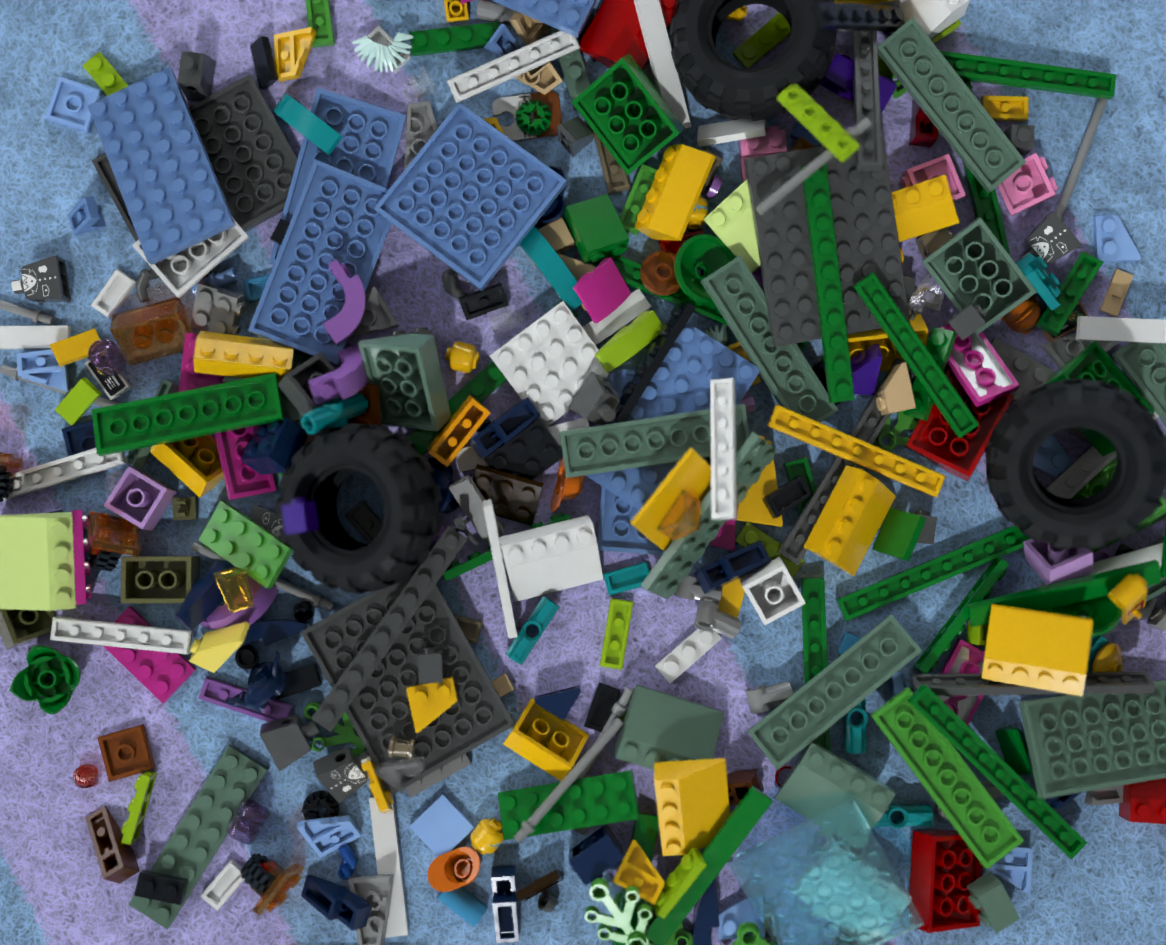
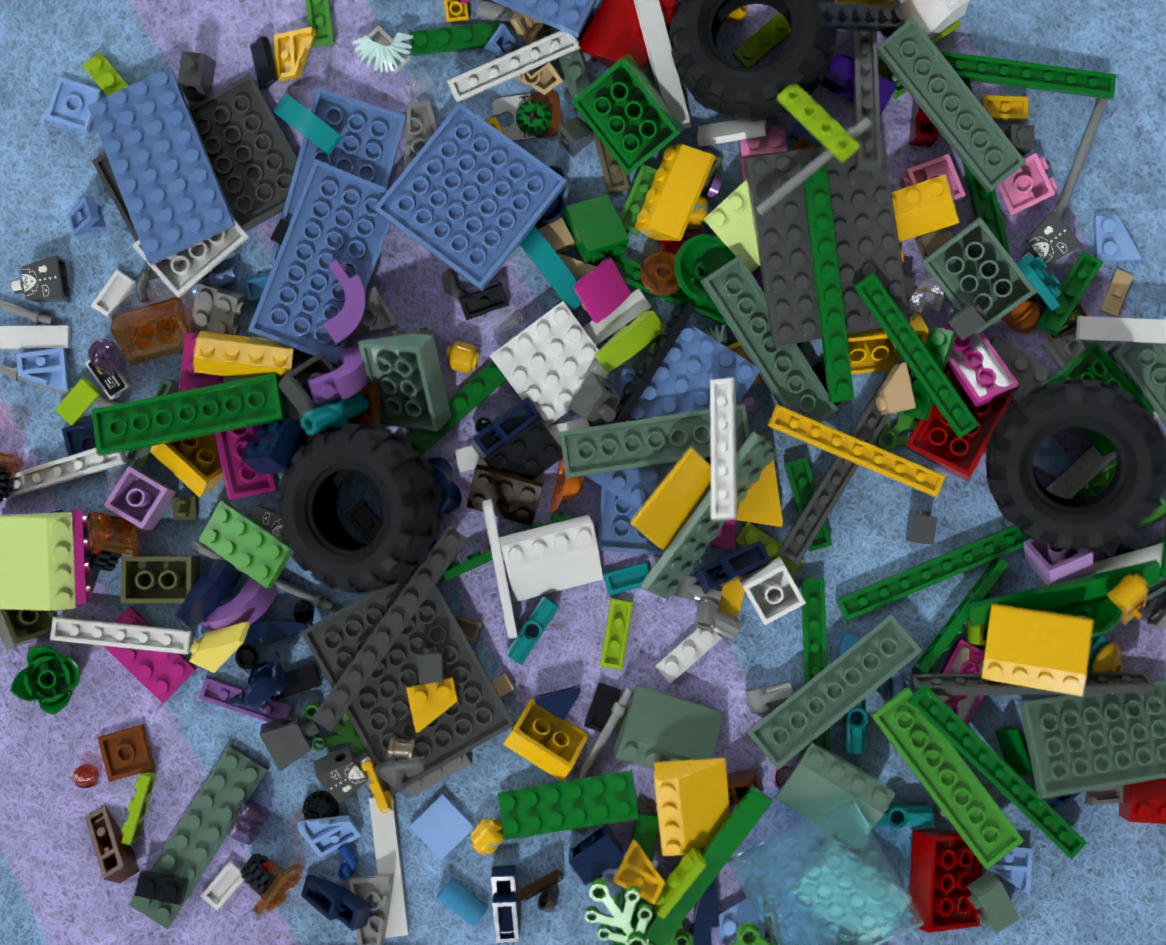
yellow tile [50,329,105,367] -> none
clear yellow slope [213,567,254,613] -> none
dark purple brick [281,497,319,534] -> none
light orange brick [427,395,491,467] -> none
orange piece [428,846,481,892] -> none
light grey tile [449,475,505,543] -> none
dark grey plant [454,517,478,545] -> none
light grey bar [514,718,624,843] -> none
clear yellow slope [657,490,701,540] -> none
black tile [762,475,812,519] -> none
yellow slope [803,465,896,576] -> none
dark purple slope [850,344,882,395] -> none
green tile [872,508,926,562] -> none

